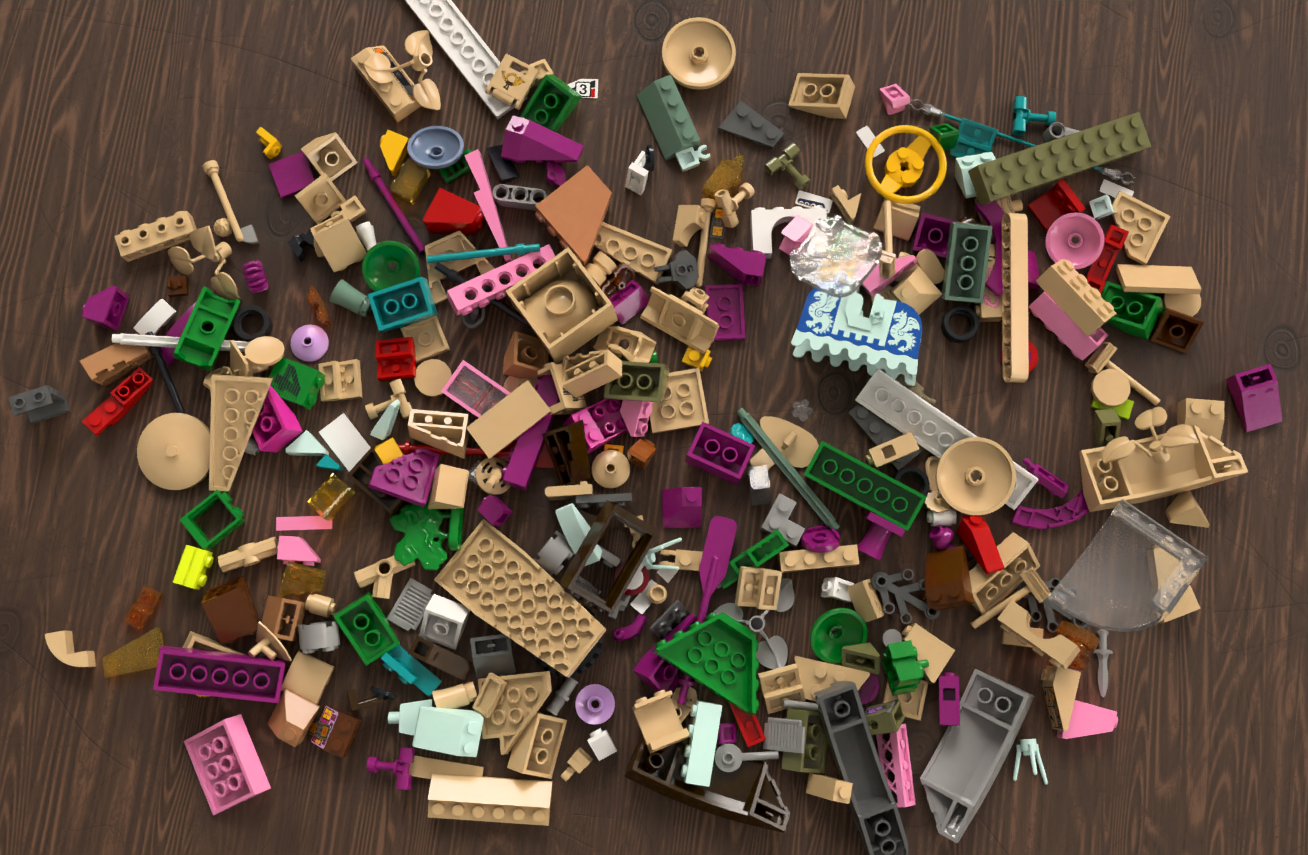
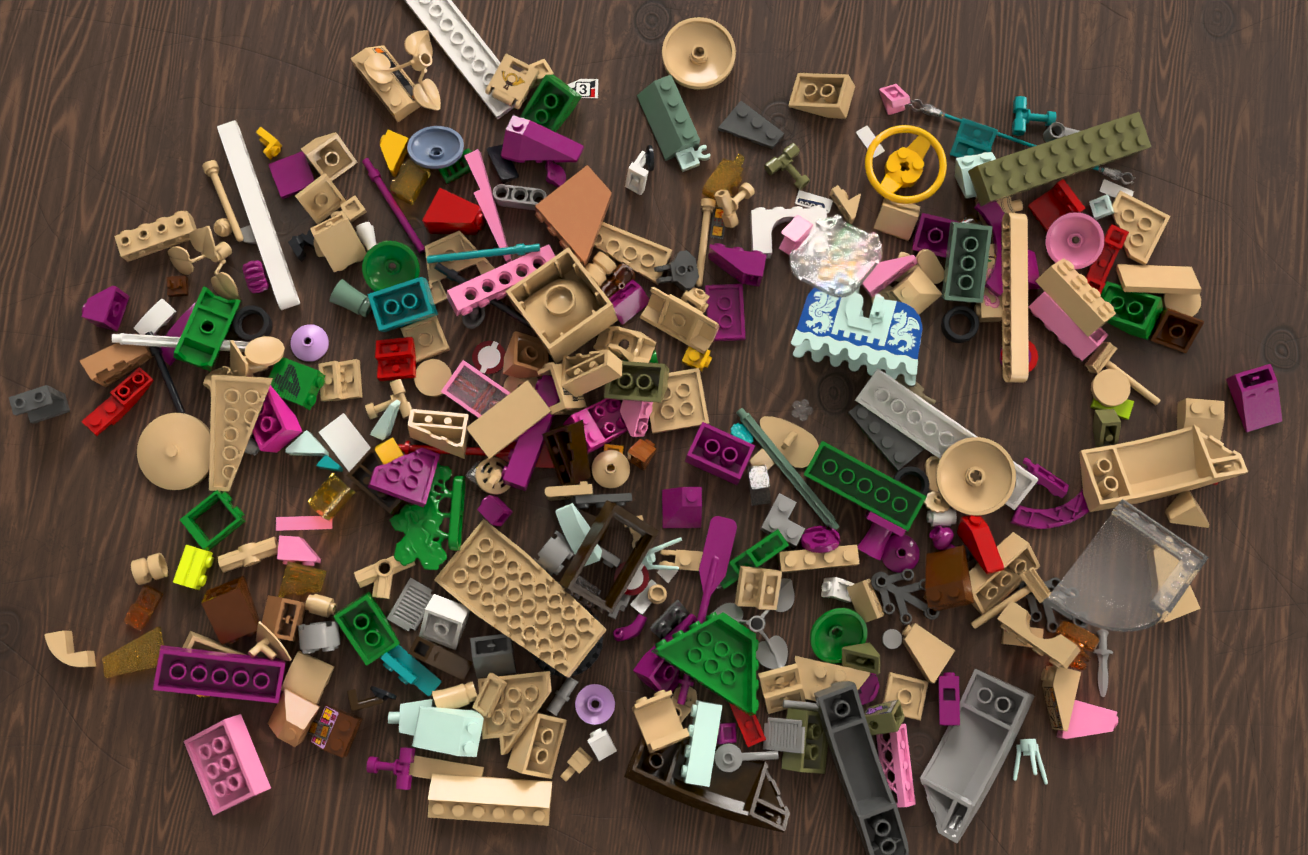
clear orange slope [307,286,332,326] -> none
tan slope [428,464,469,509] -> none
tan arch [673,205,707,247] -> none
tan brick [806,773,853,804] -> none
tan brick [866,431,919,469] -> none
tan piece [879,201,896,280] -> none
green brick [881,640,929,696] -> none
green slope [929,123,959,151] -> none
tan plant [1103,407,1199,465] -> none
none -> tan wheel [131,553,168,585]
none -> white beam [217,120,300,310]
none -> sticker [472,341,506,374]
none -> magenta dish [881,534,920,573]

